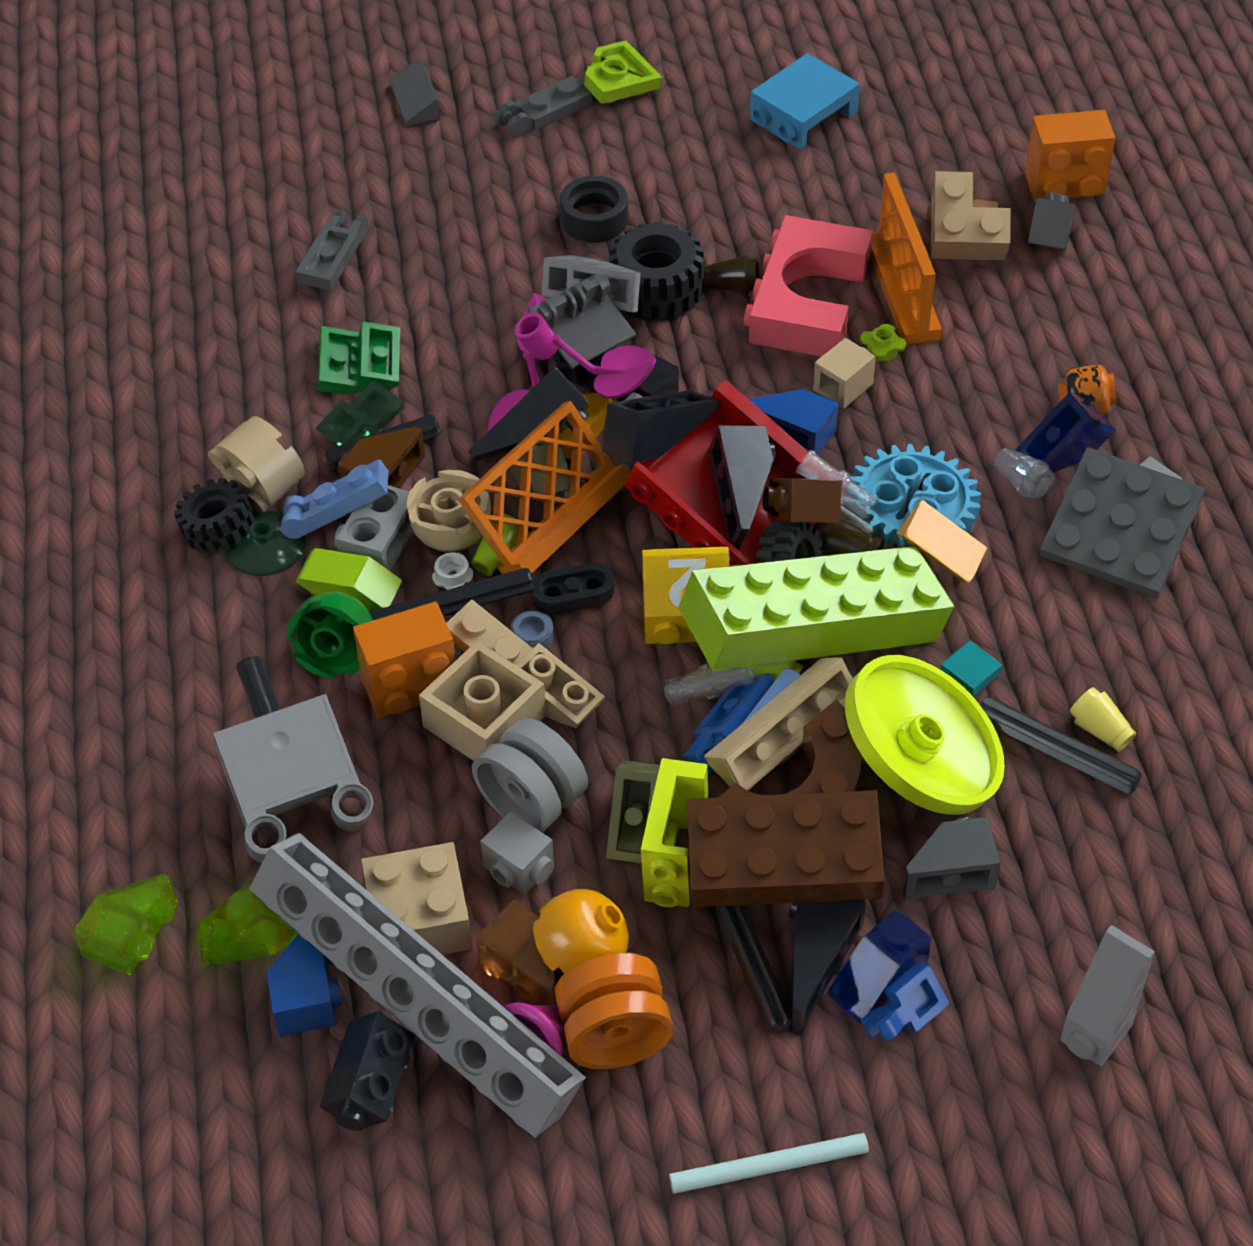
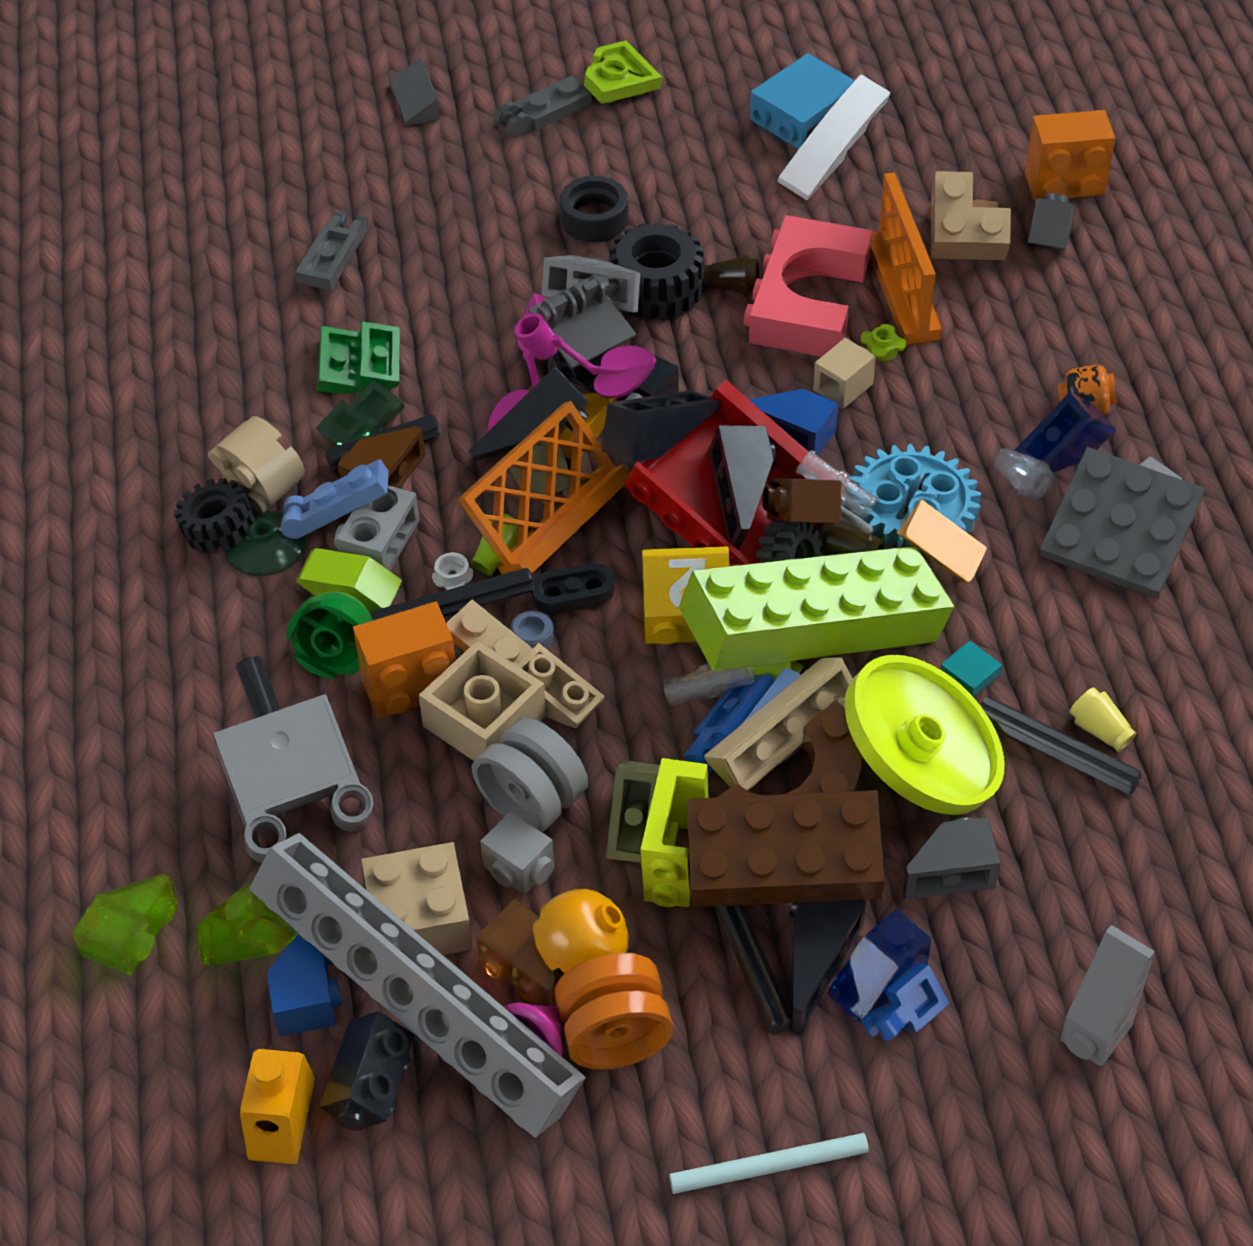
tan cylinder [406,470,491,552] -> none
none -> light orange torso [240,1049,315,1165]
none -> white slope [777,74,891,200]

